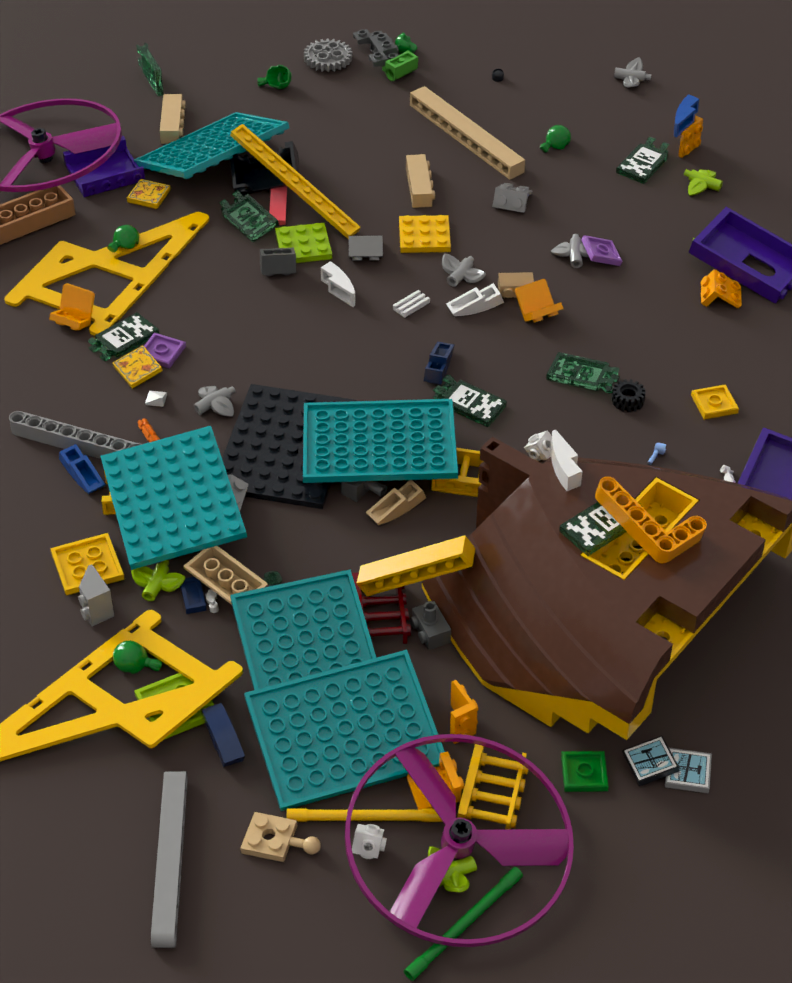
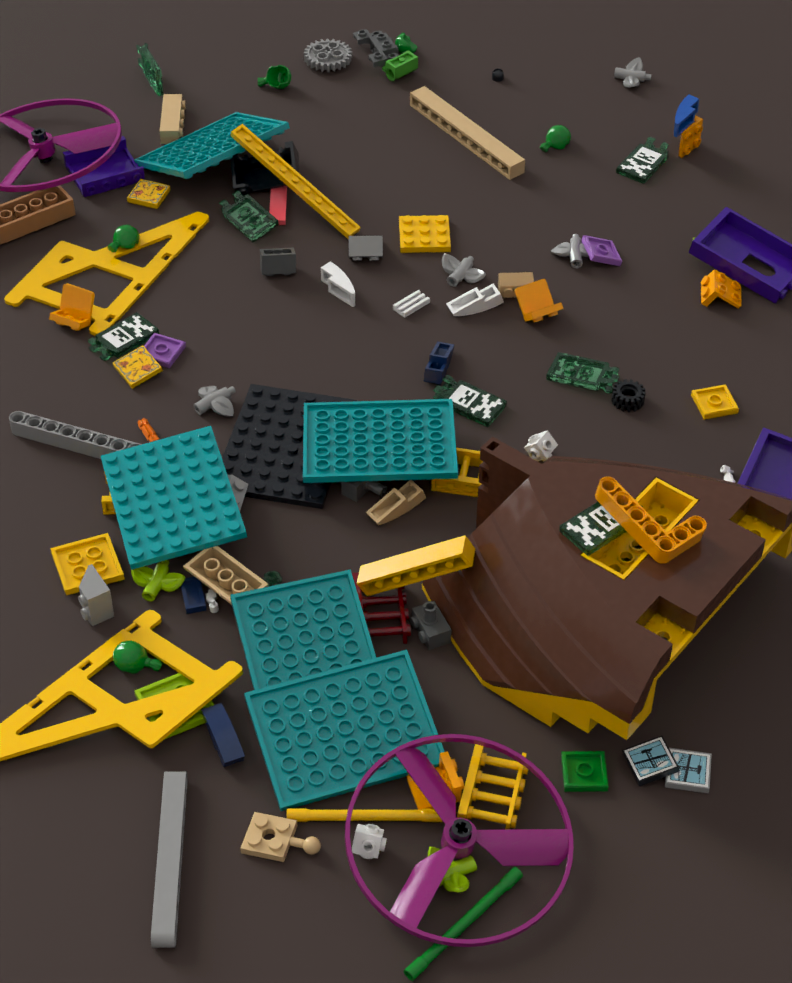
blue slope [59,444,105,494] -> none
white slope [145,391,167,407] -> none
lime plate [275,223,332,263] -> none
tan brick [406,154,435,208] -> none
light orange bracket [450,680,479,744] -> none
light grey bracket [492,183,532,213] -> none
white slope [551,430,582,491] -> none
light blue hand [647,443,666,465] -> none
lime plant [684,169,723,196] -> none

